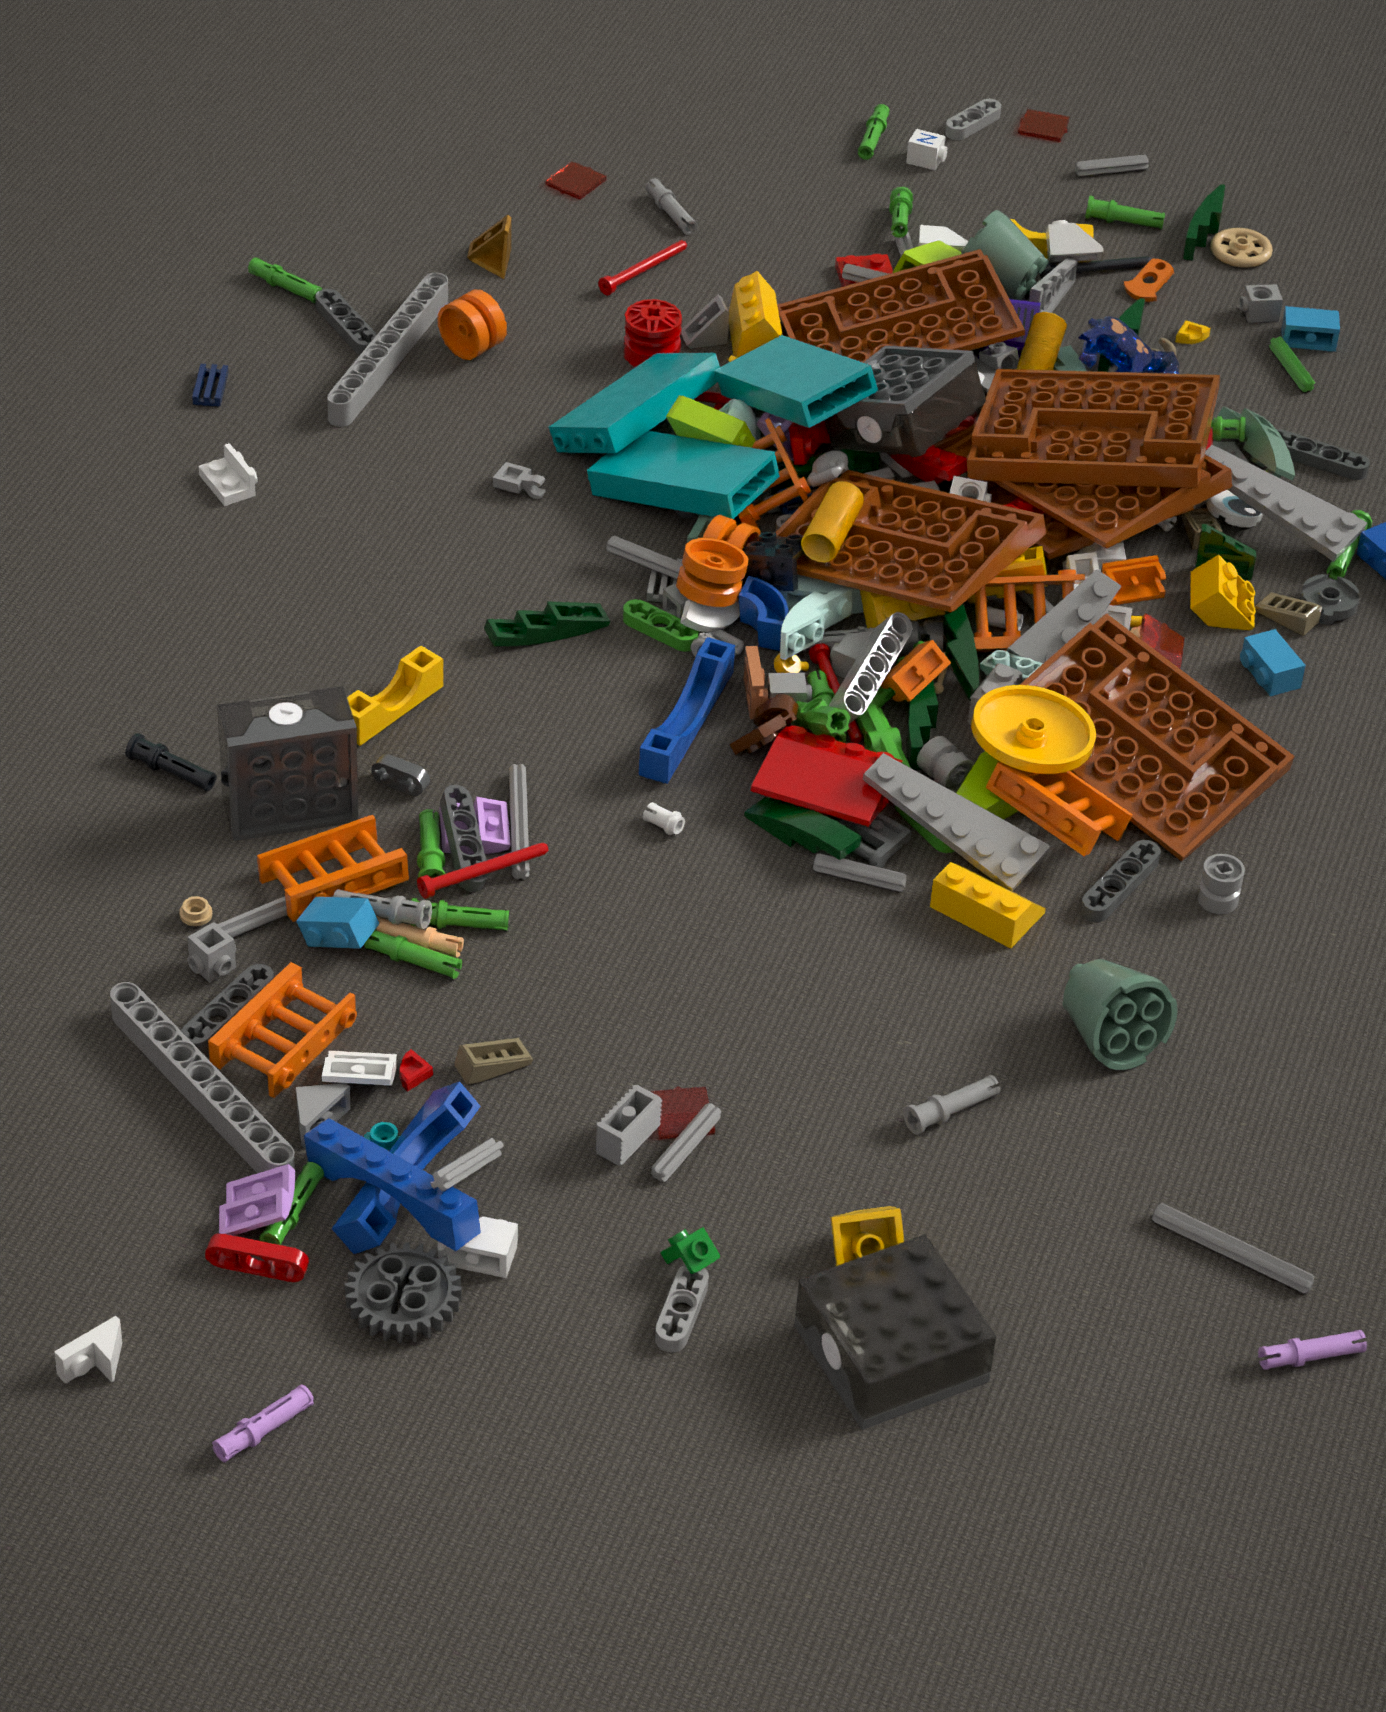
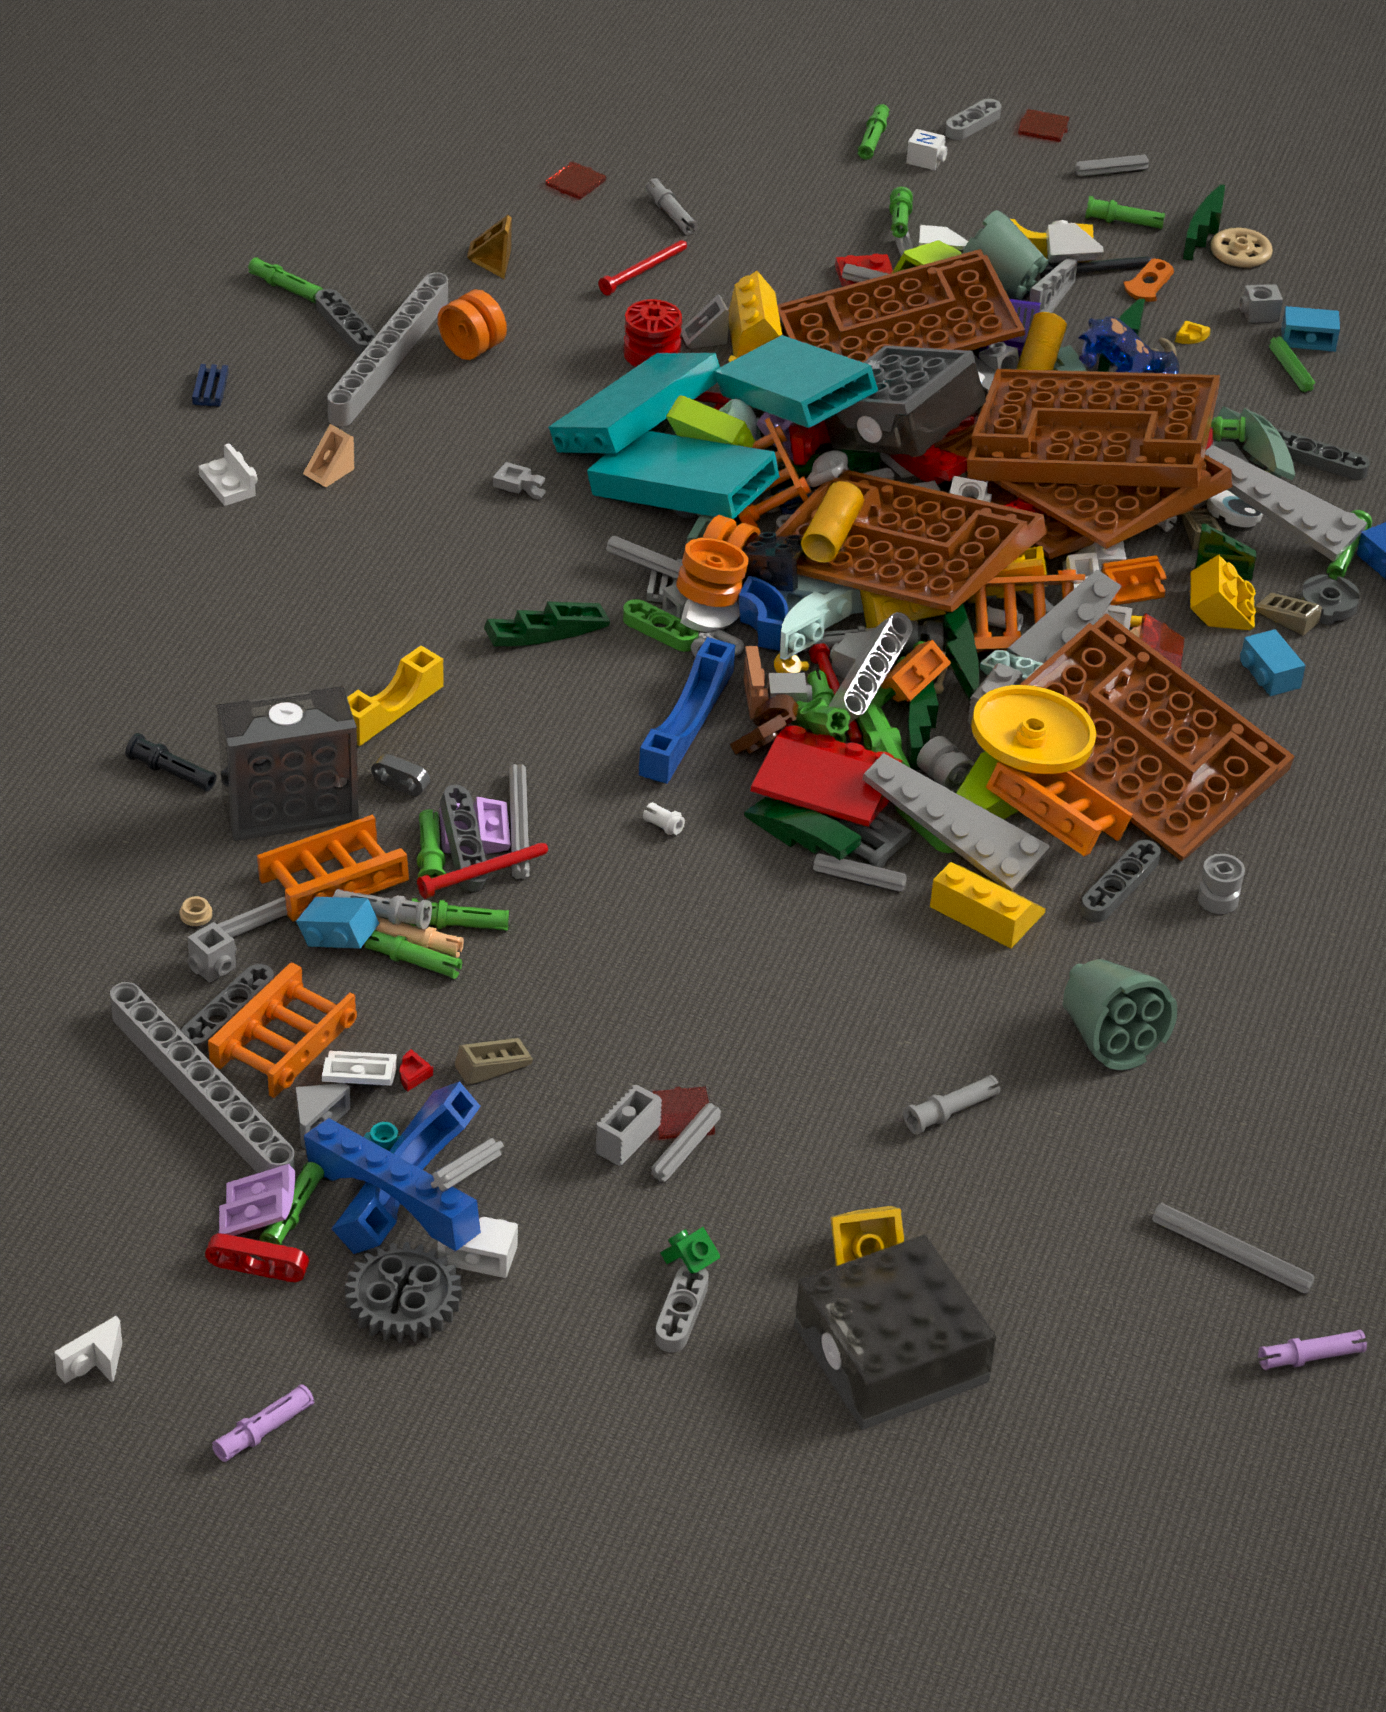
none -> light nougat slope [303,424,354,487]

